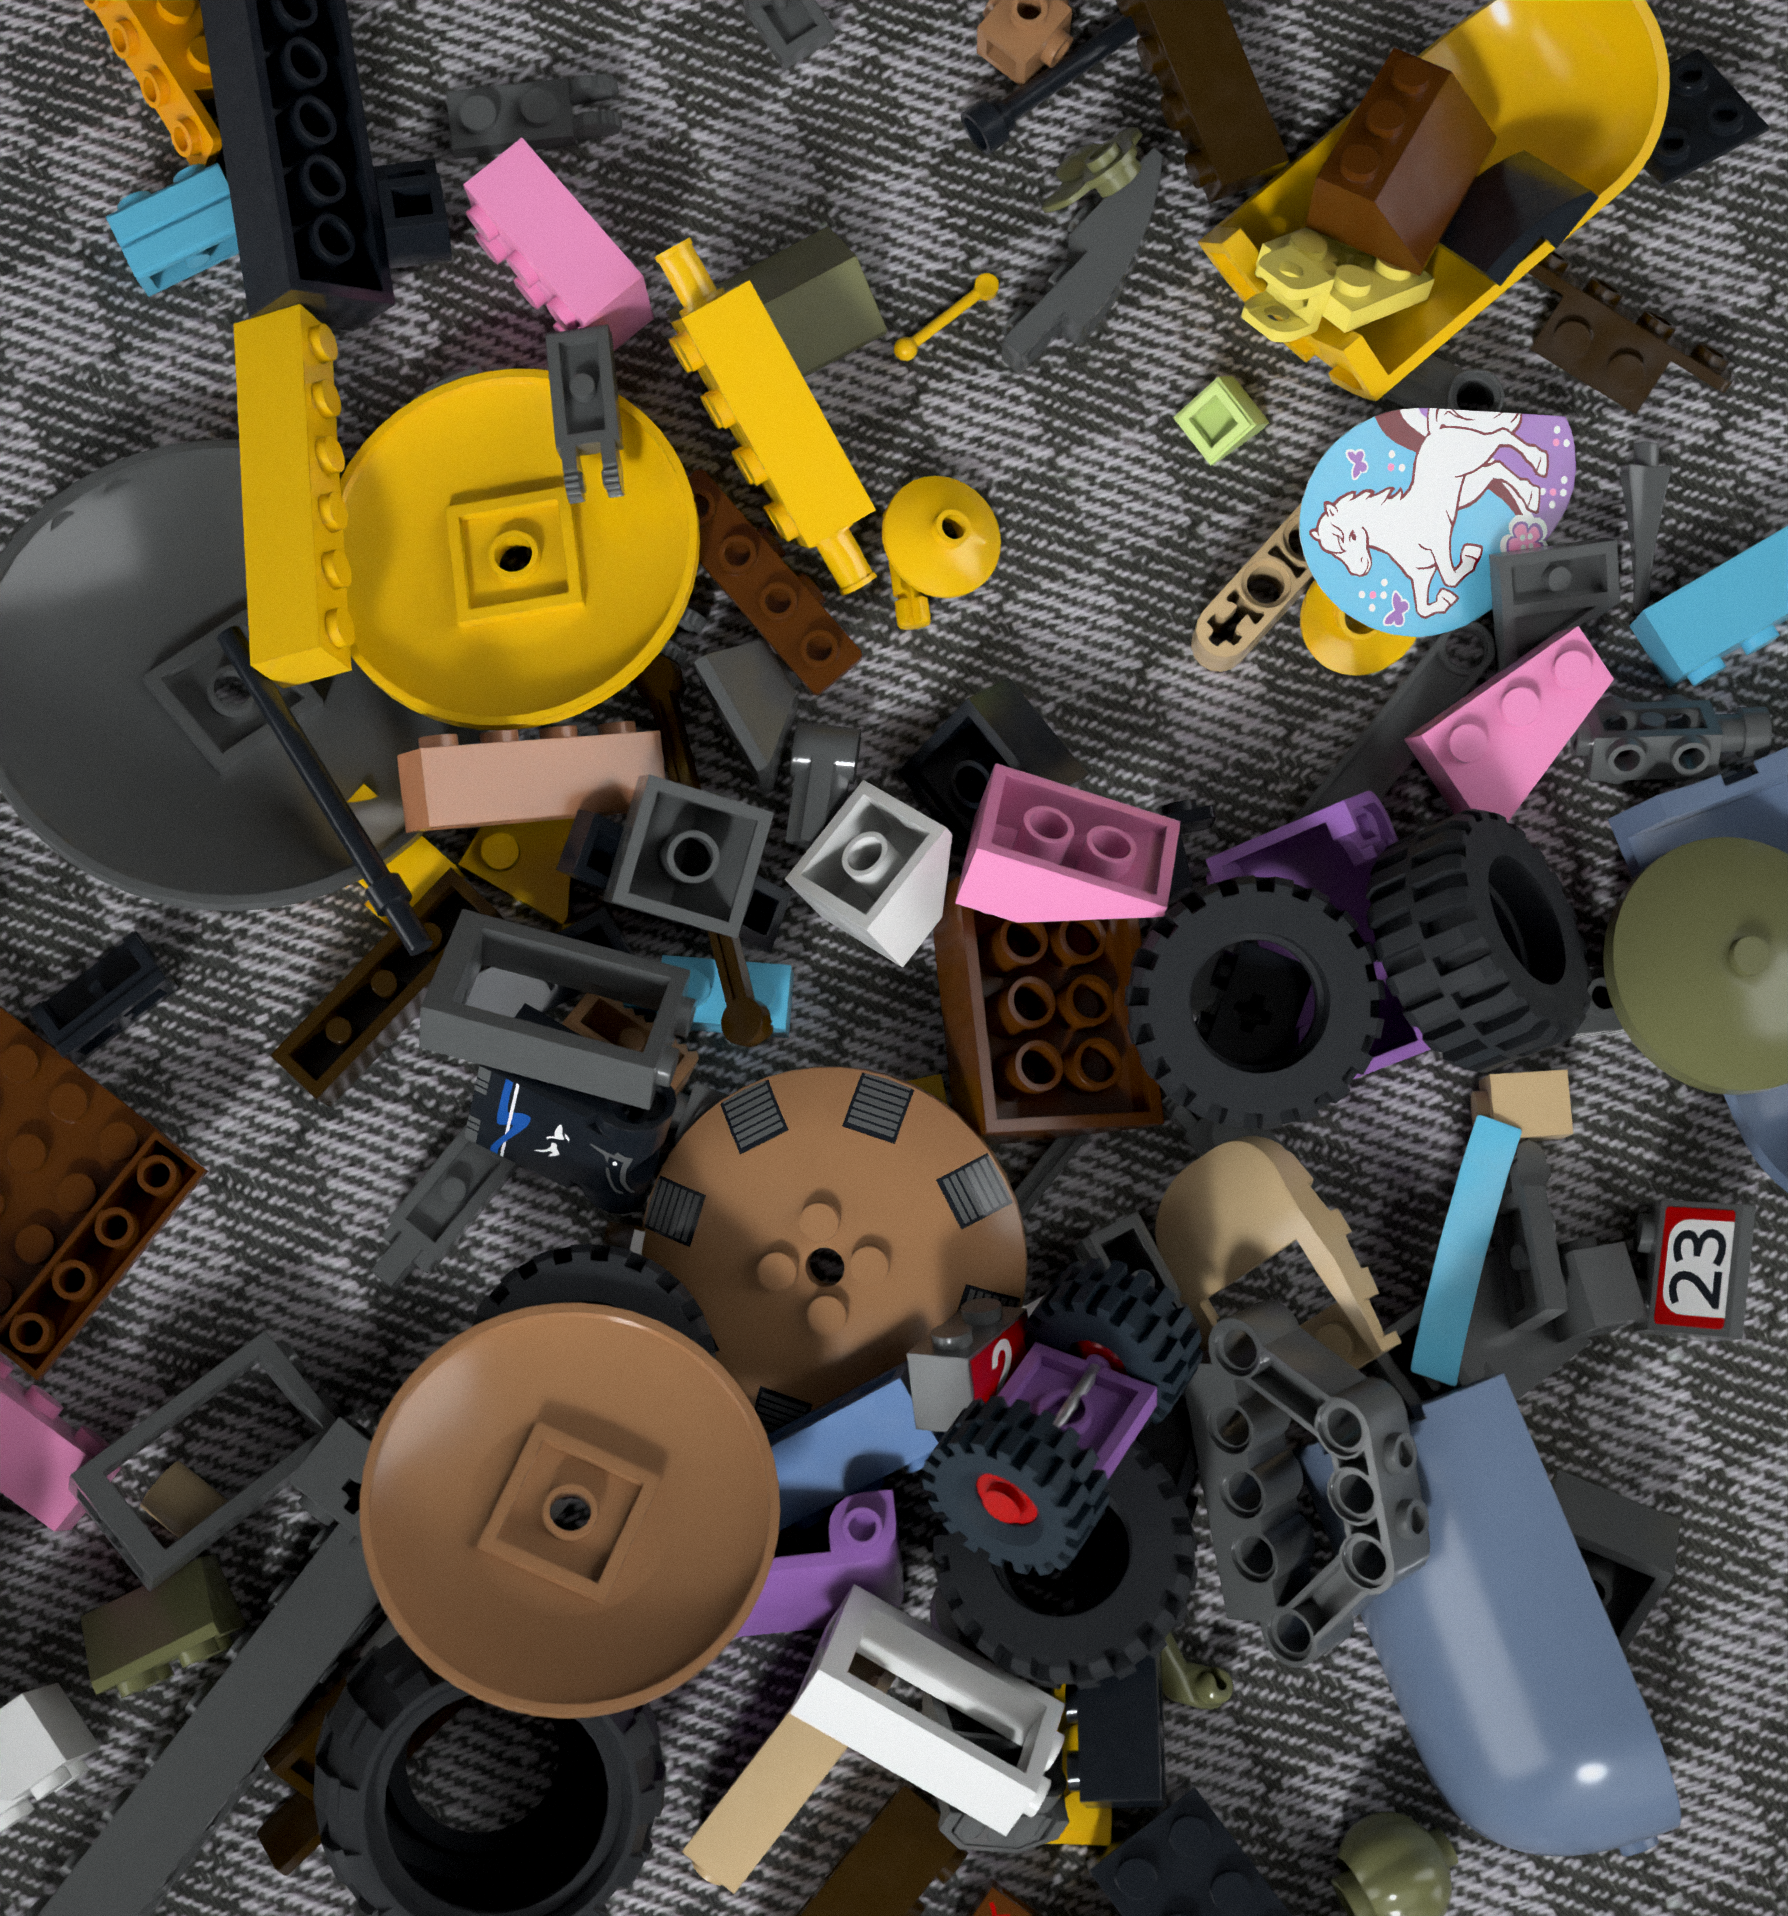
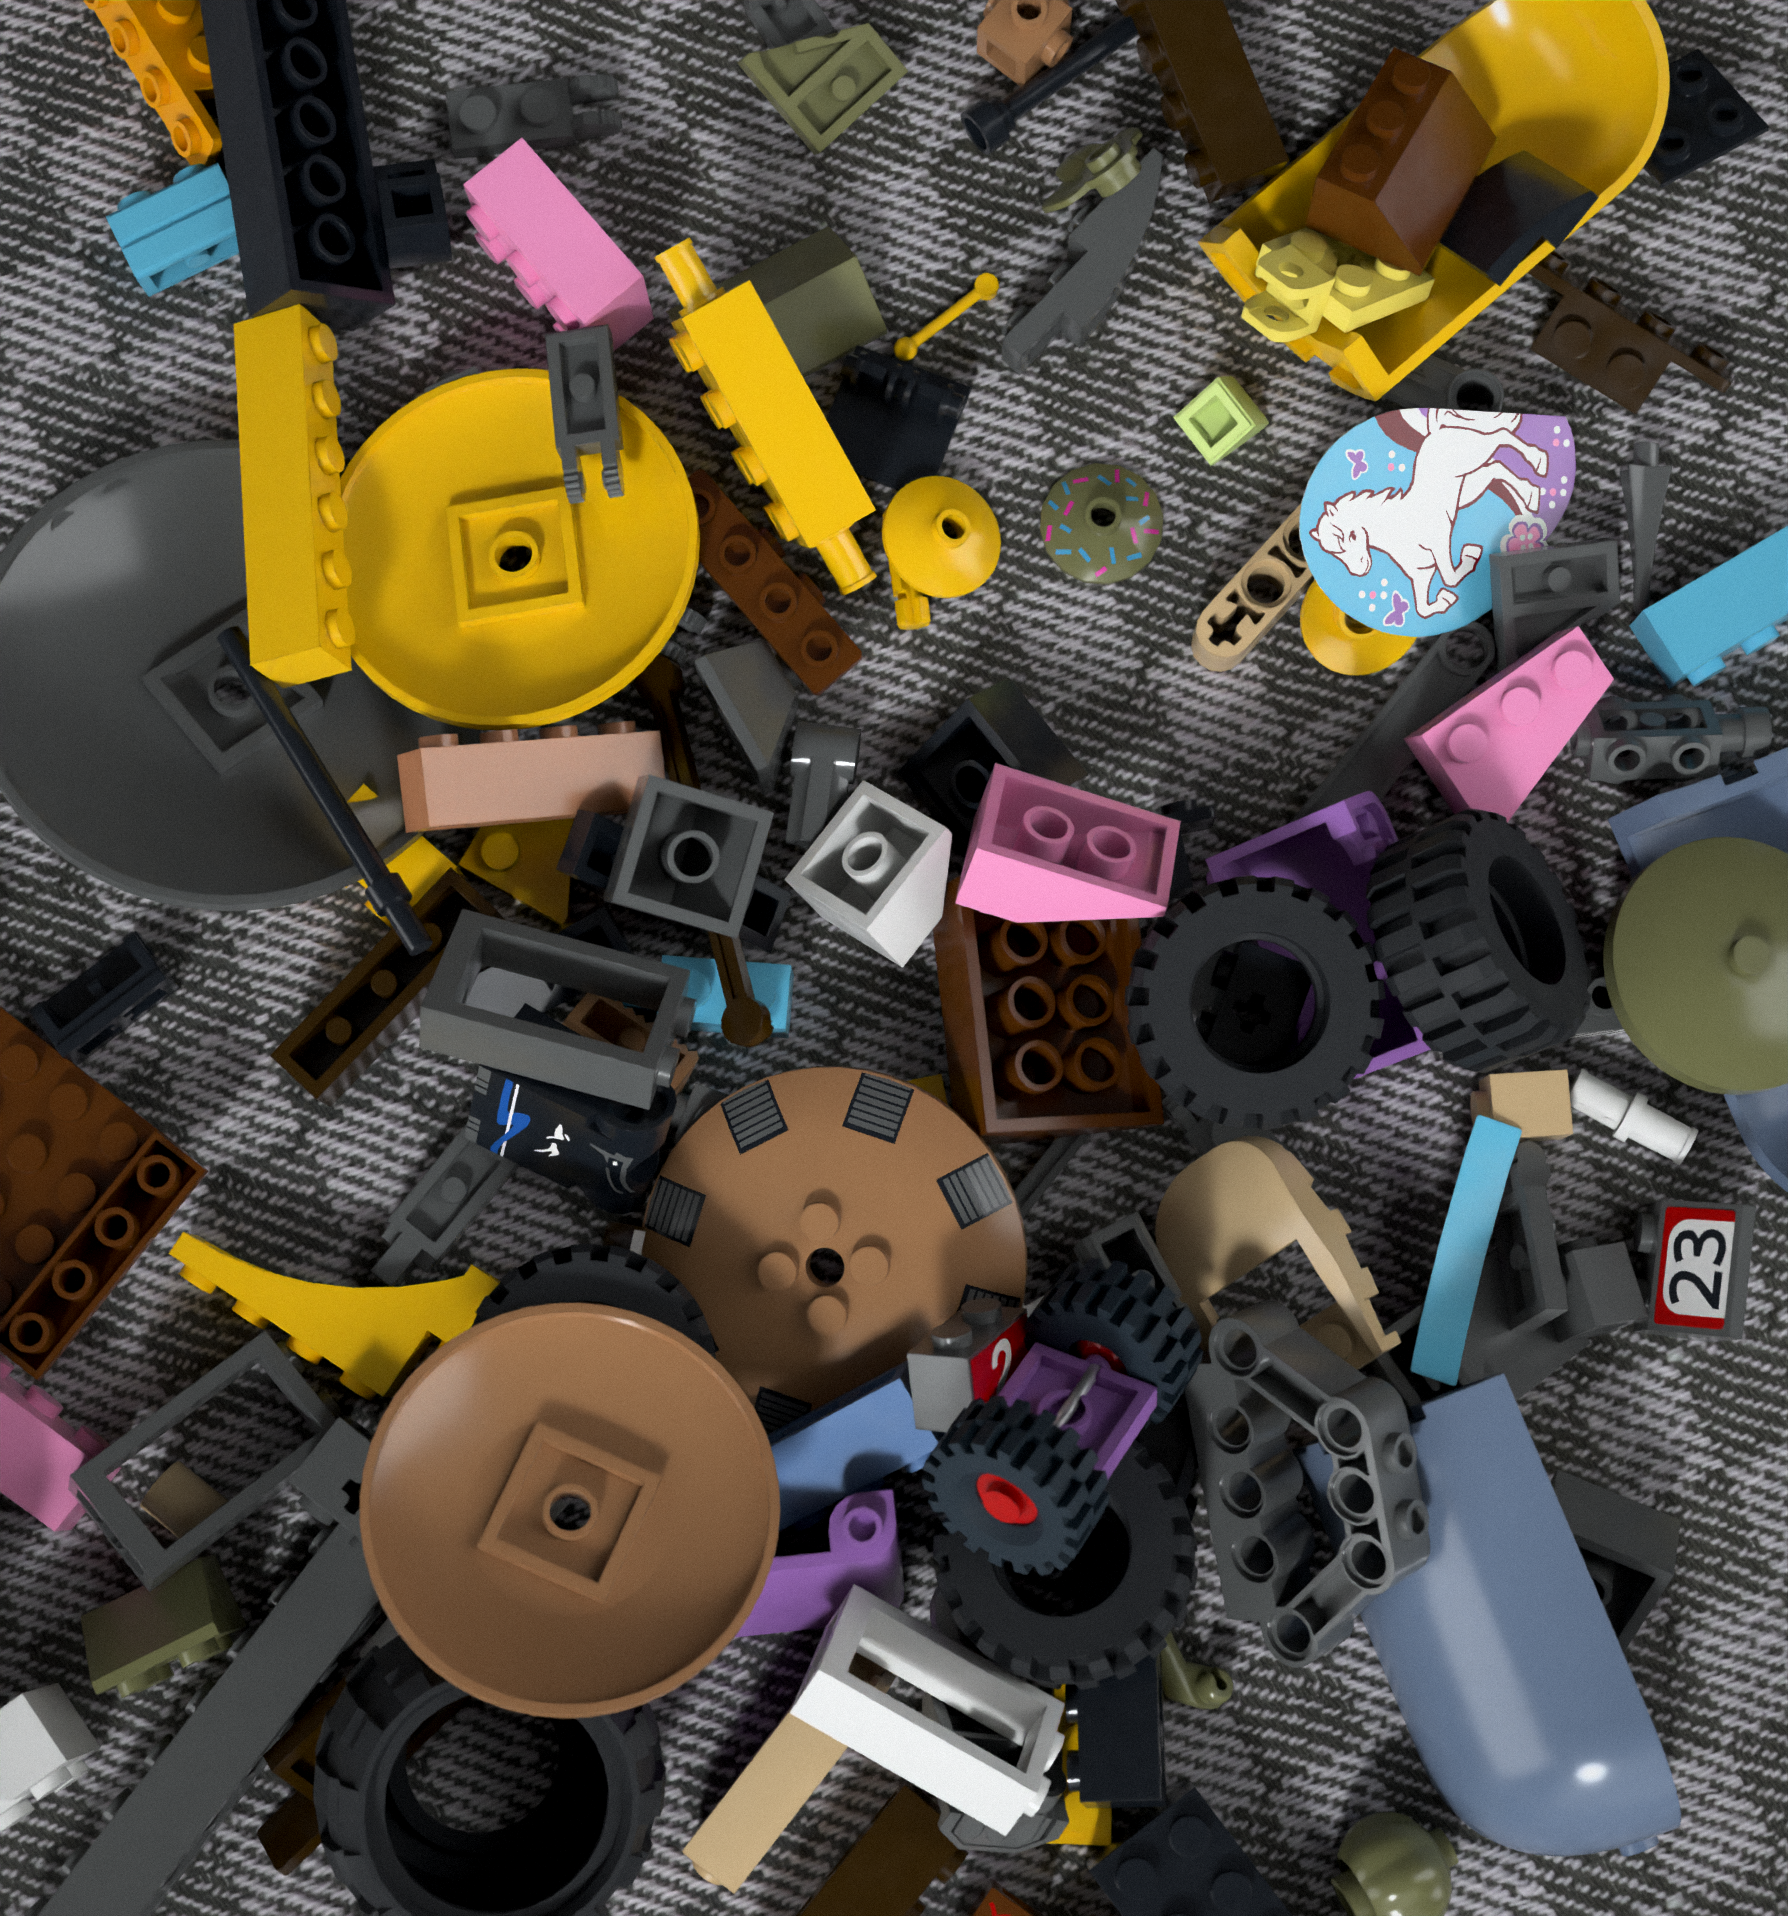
none -> yellow arch [168,1232,501,1401]
none -> olive wing [737,23,908,155]
none -> black hinge [826,345,972,491]
none -> olive dish [1040,463,1164,585]
none -> white pin [1569,1068,1699,1165]

